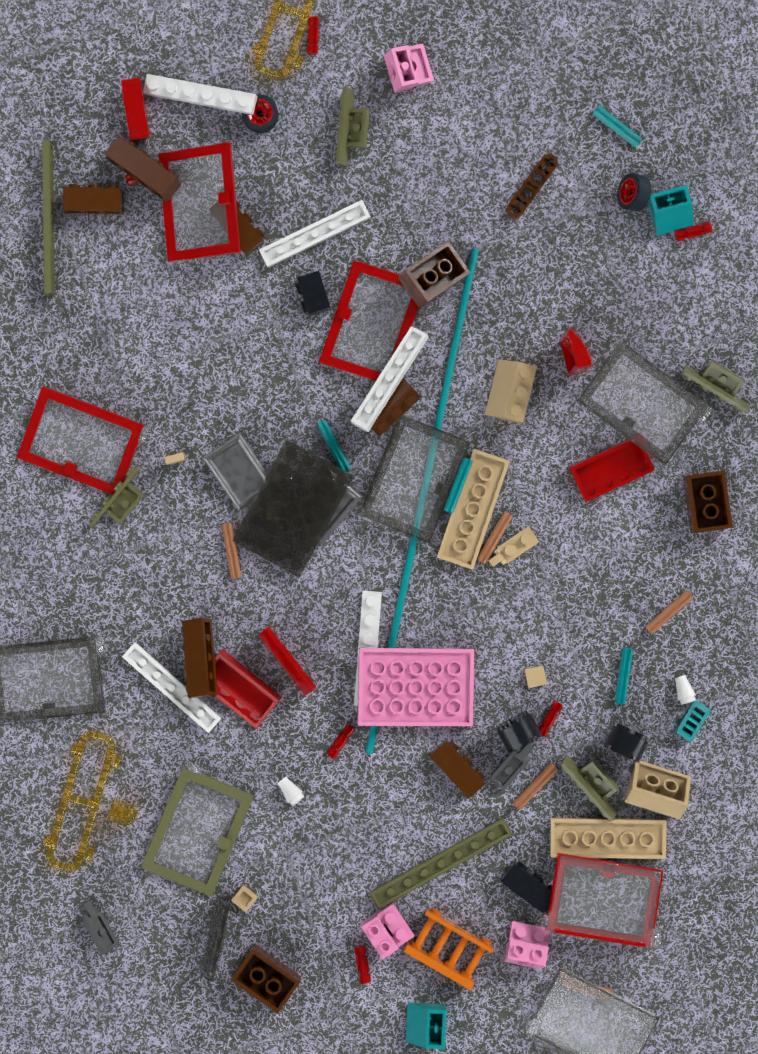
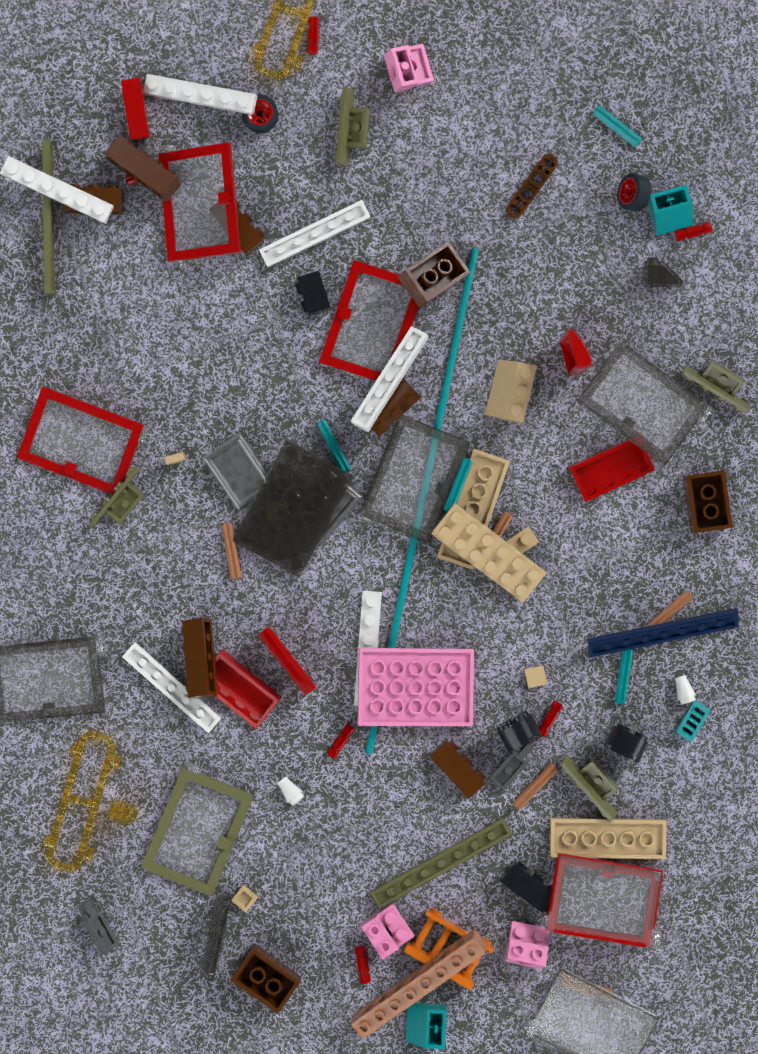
tan slope [625,761,691,819] -> none
none -> white plate [0,156,114,224]
none -> nougat brick [351,928,487,1039]
none -> tan plate [431,503,546,603]
none -> dark blue tile [587,608,739,658]
none -> clear smoke slope [642,258,683,287]

